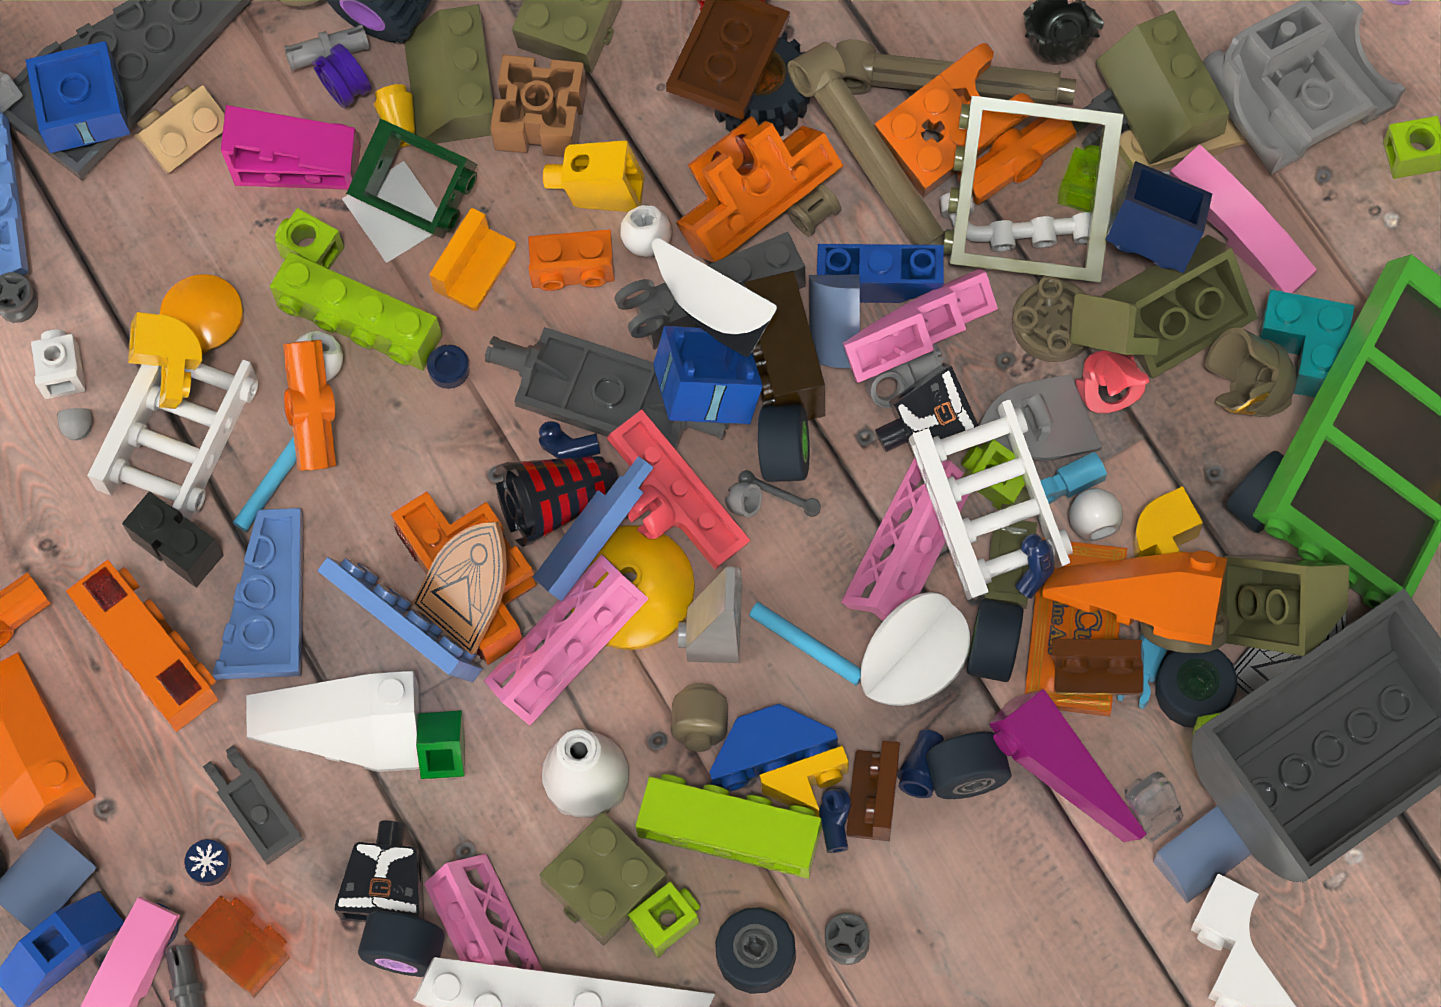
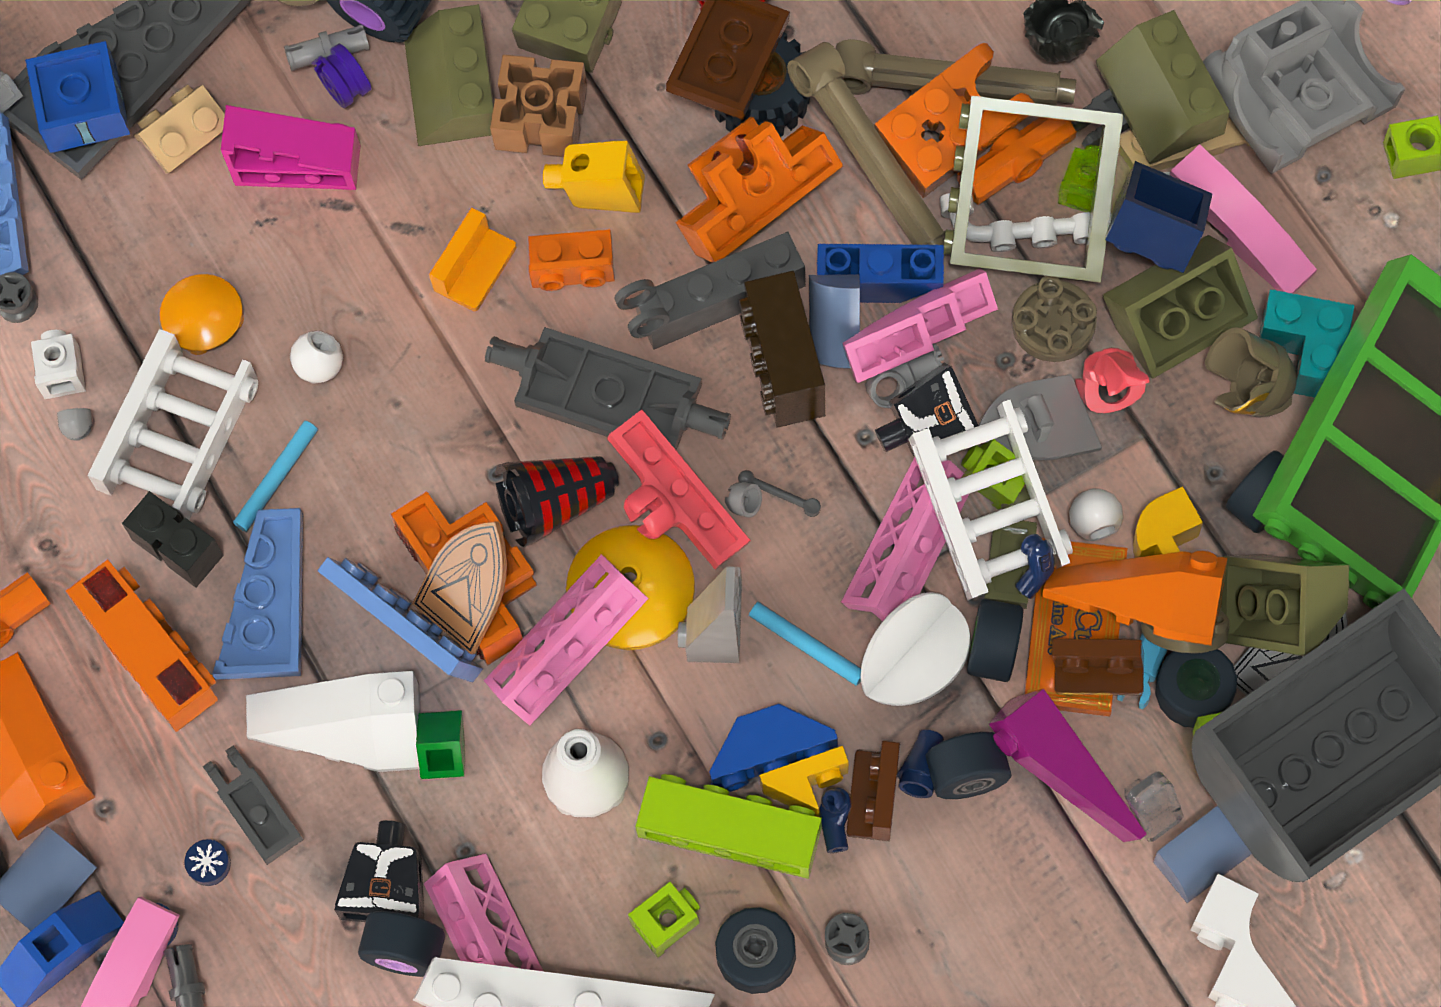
yellow brick [128,312,202,409] -> none
clear orange brick [184,895,290,998] -> none
lime brick [269,252,442,371] -> none
lime brick [274,208,344,269] -> none
orange piece [283,340,336,471] -> none
white sticker [342,161,437,263] -> none
dark green window [346,118,478,239] -> none
yellow cone [373,84,416,148] -> none
dark blue tile [427,345,470,389] -> none
medium blue piece [533,456,654,601] -> none
dark blue arm [539,421,600,459] -> none
olive brick [539,812,666,946] -> none
white piece [620,205,672,257] -> none
white sticker [652,238,777,357] -> none
blue container [653,326,763,424] -> none
dark tan head [670,683,728,752] -> none
black wheel [758,404,810,482] -> none
dark tan bush [786,183,841,237] -> none
medium azure bar [1040,452,1107,504] -> none
olive panel [1070,293,1159,355] -> none

